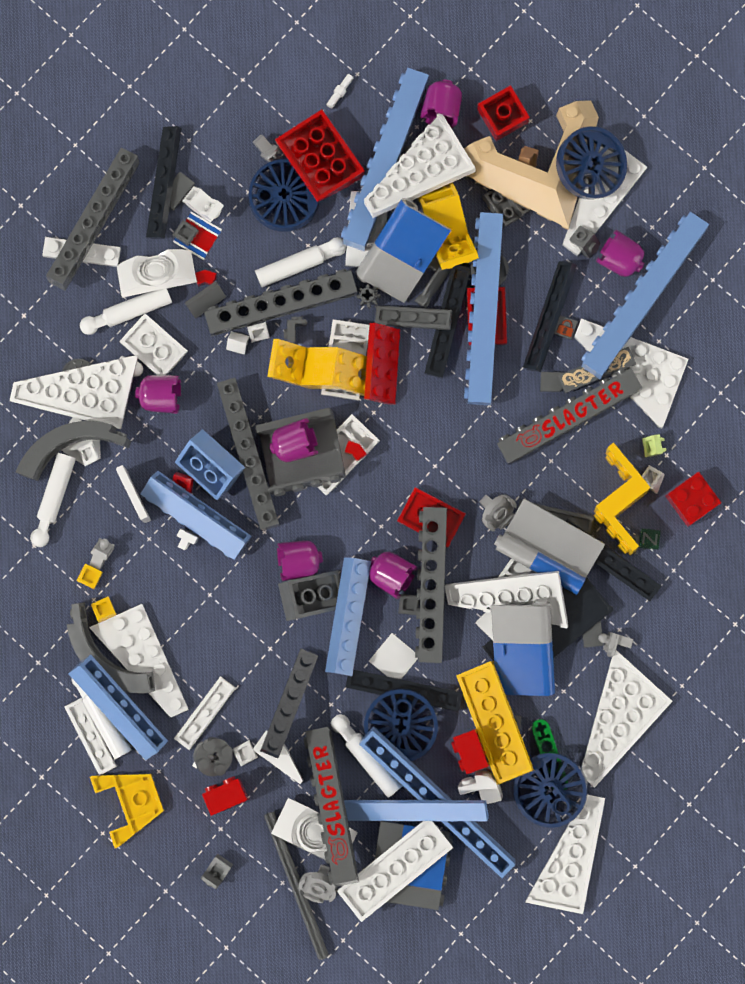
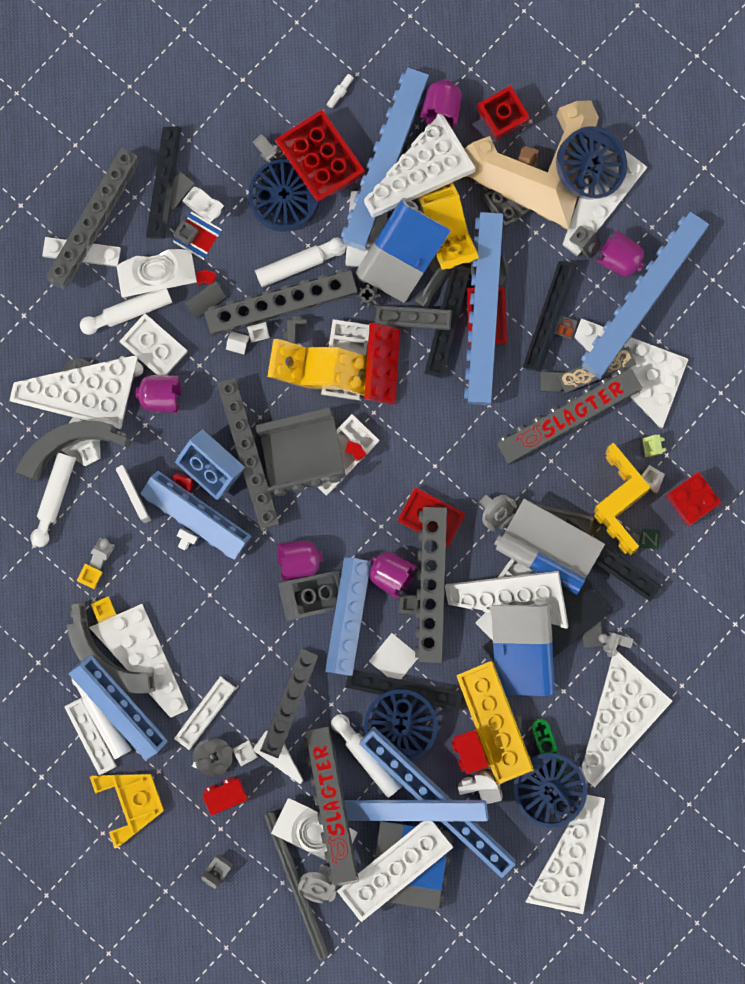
magenta cylinder [270,418,318,463] -> none

